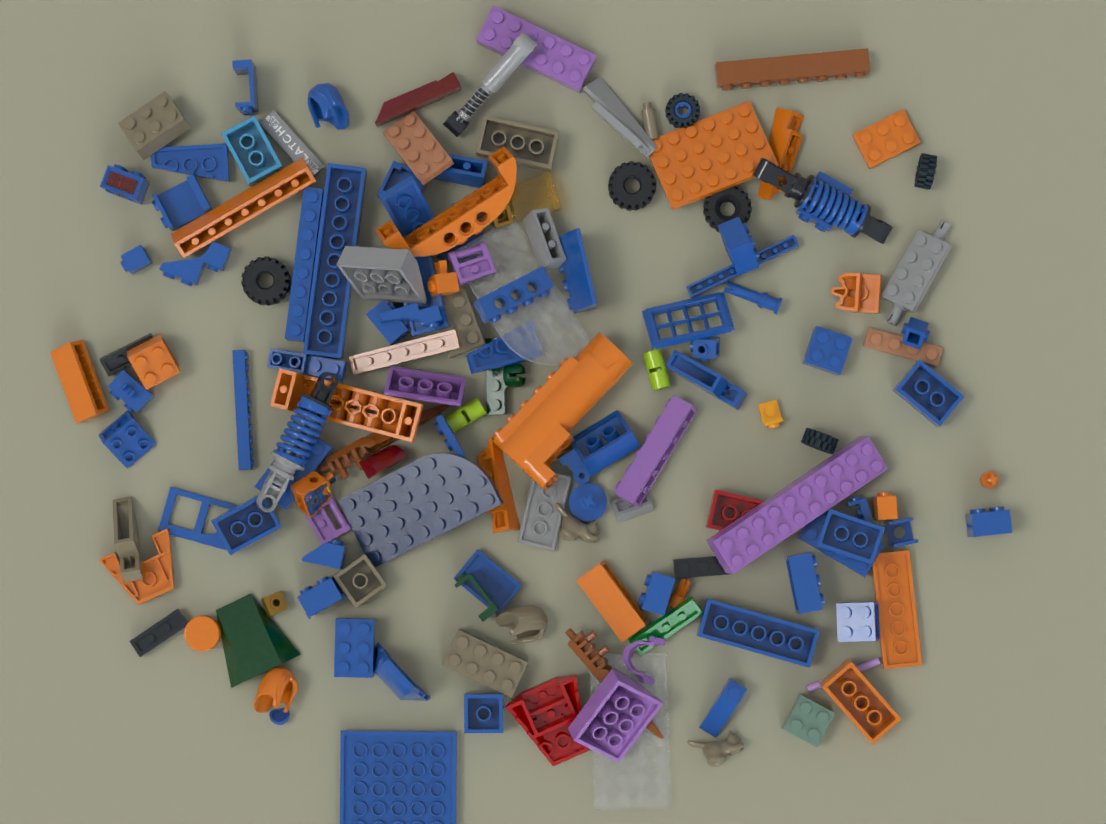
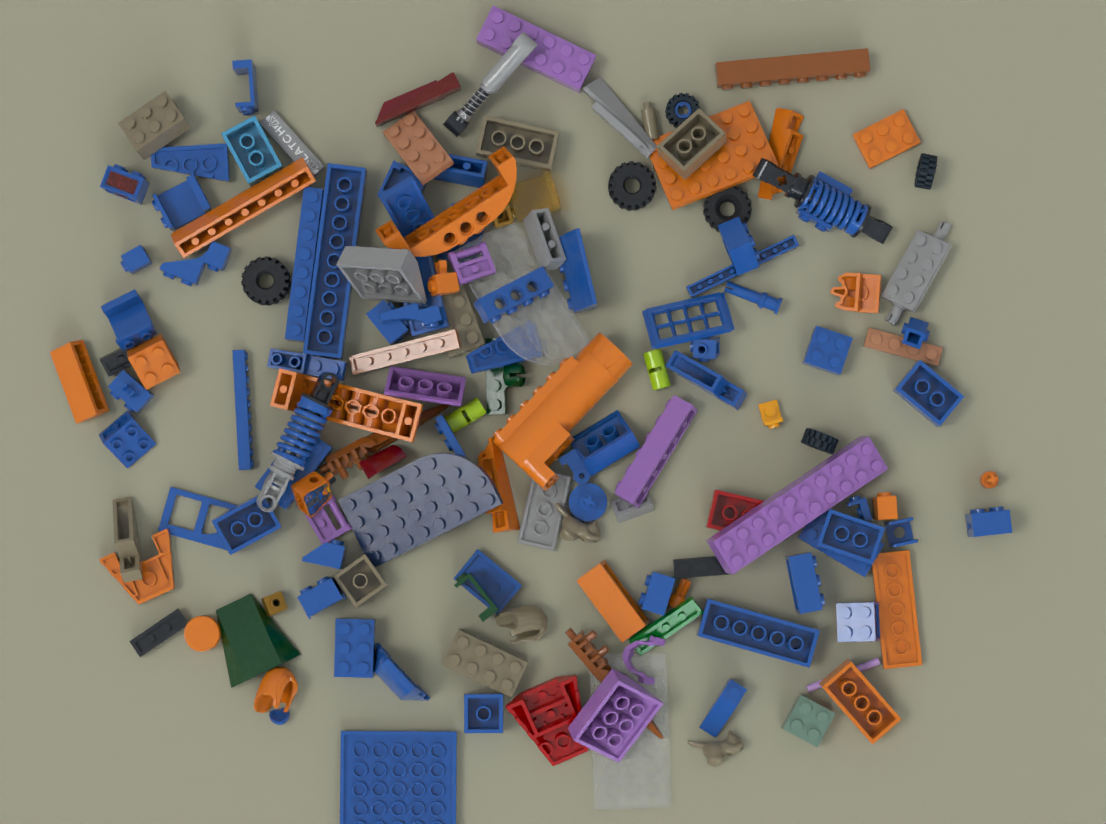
blue hair [308,83,349,130] -> none
none -> blue panel [101,289,157,351]
none -> dark tan brick [657,108,726,180]

